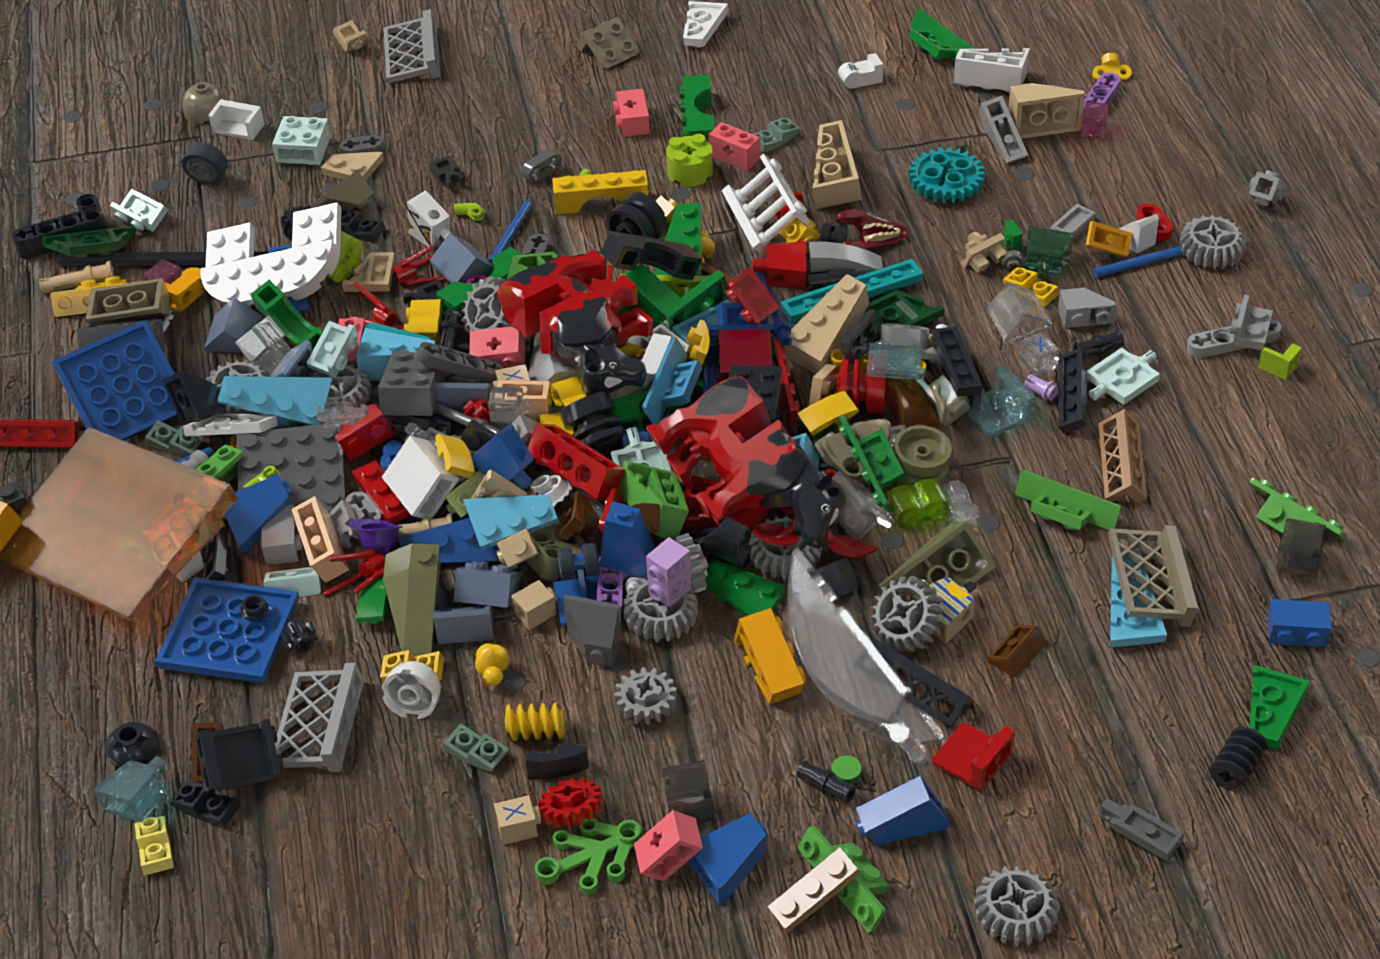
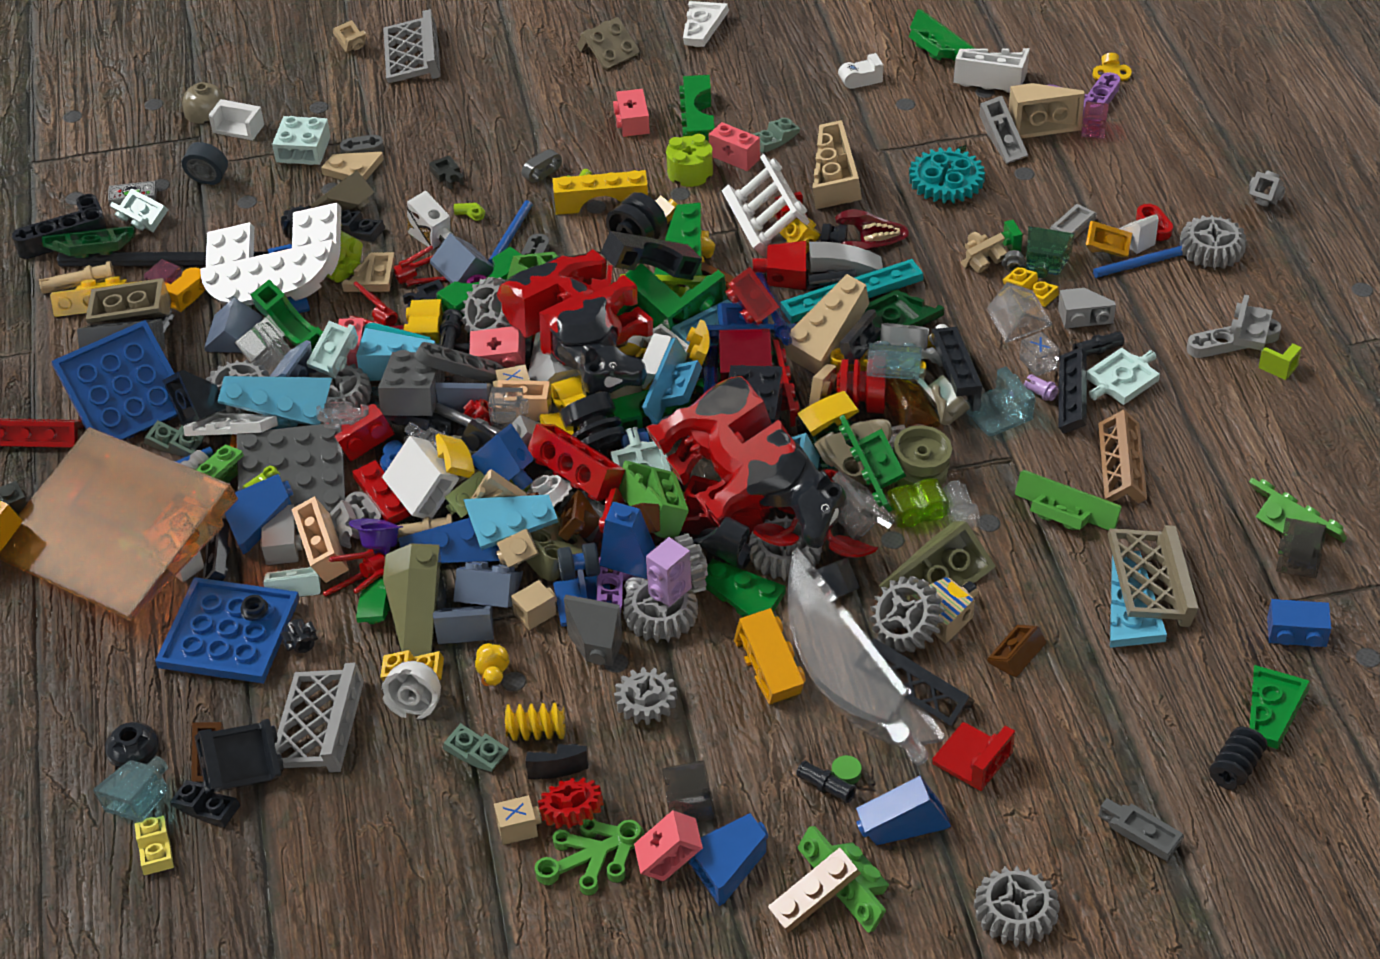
none -> light grey tile [108,181,157,206]

